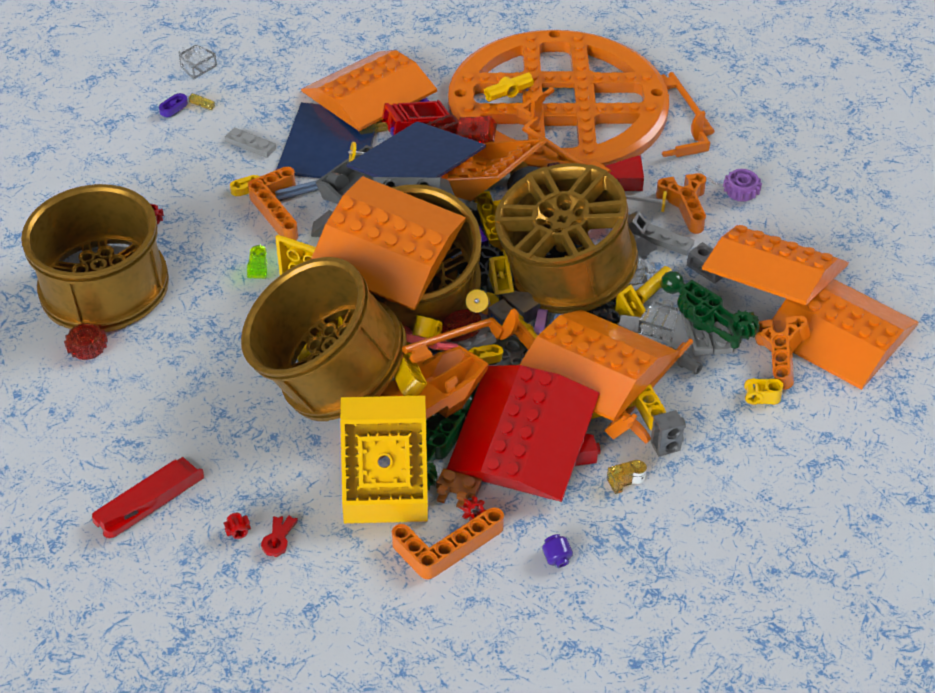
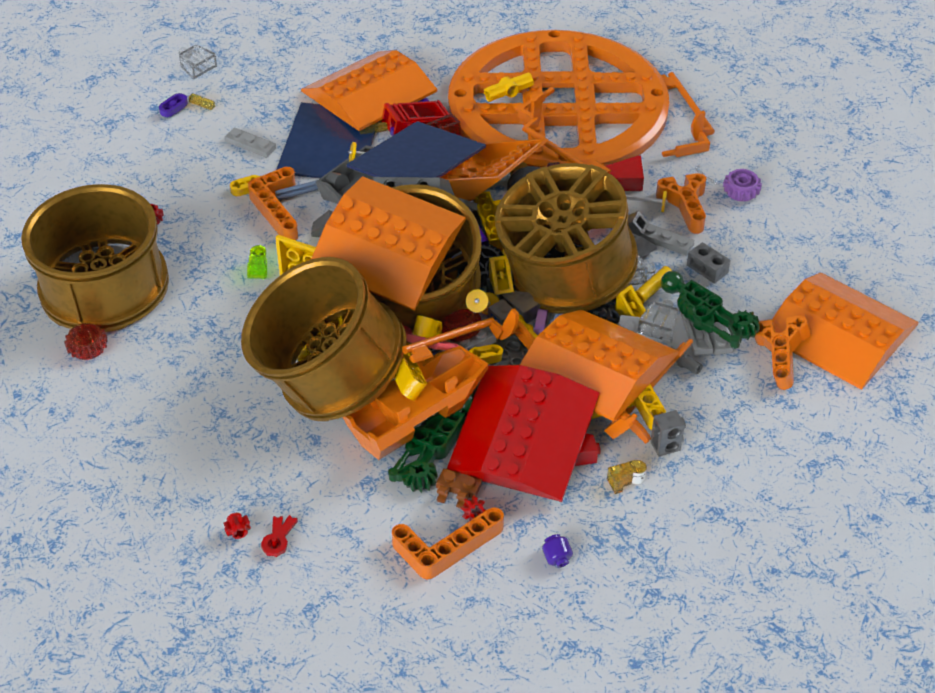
red piece [92,457,204,539] -> none
yellow slope [340,395,428,524] -> none
clear red brick [457,116,497,143] -> none
orange slope [702,225,849,305] -> none
yellow piece [744,378,783,405] -> none

